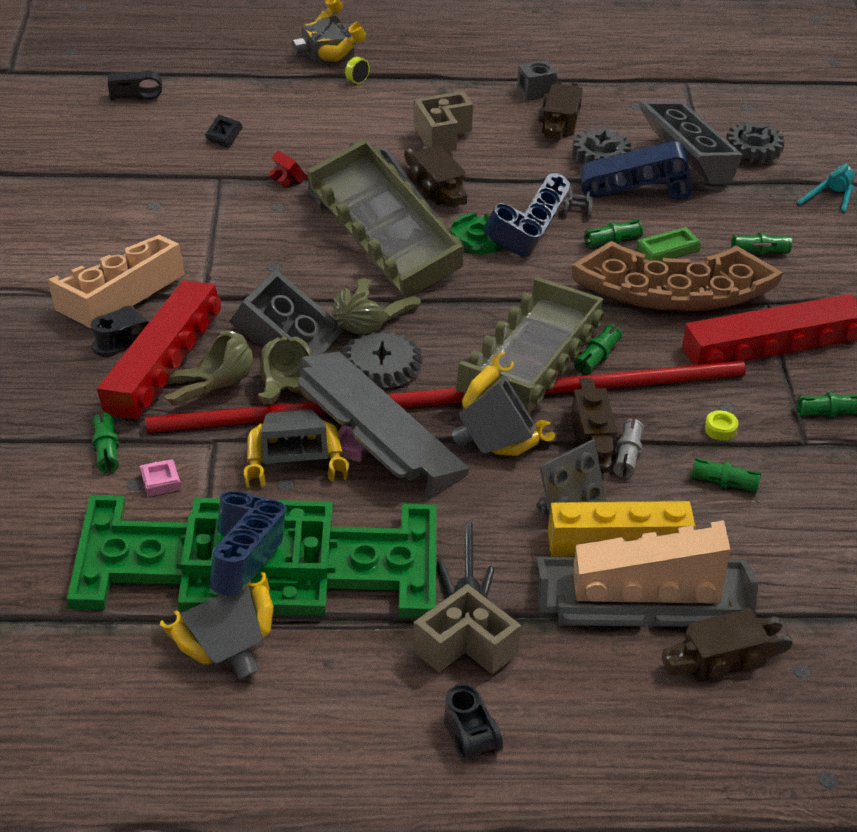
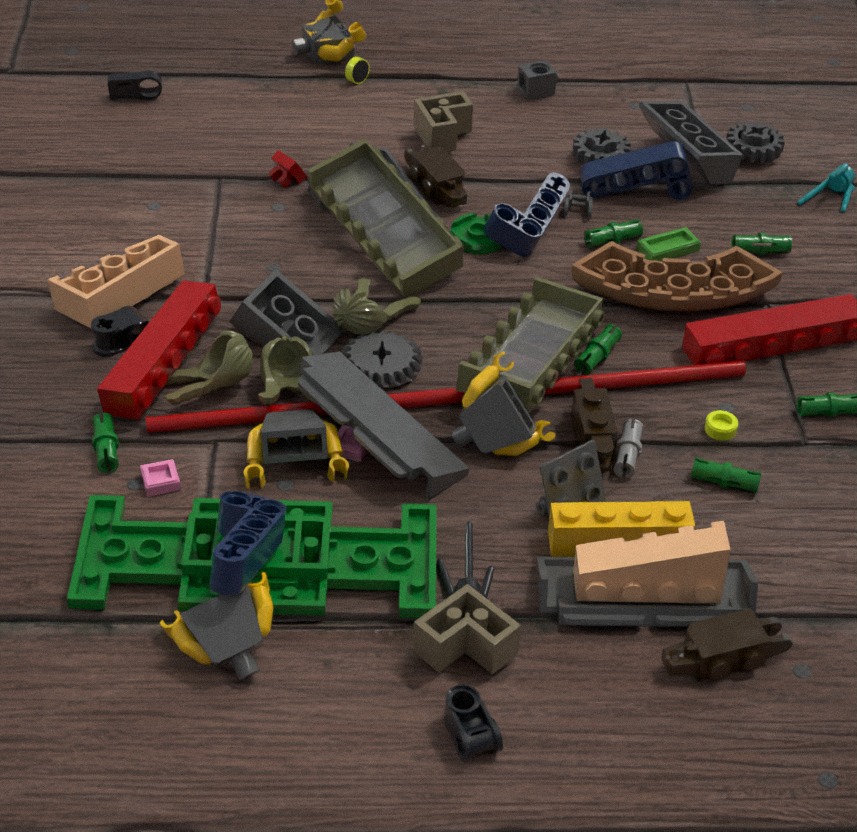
black tile [205,114,243,148] -> none
dark brown hinge [538,81,583,140] -> none

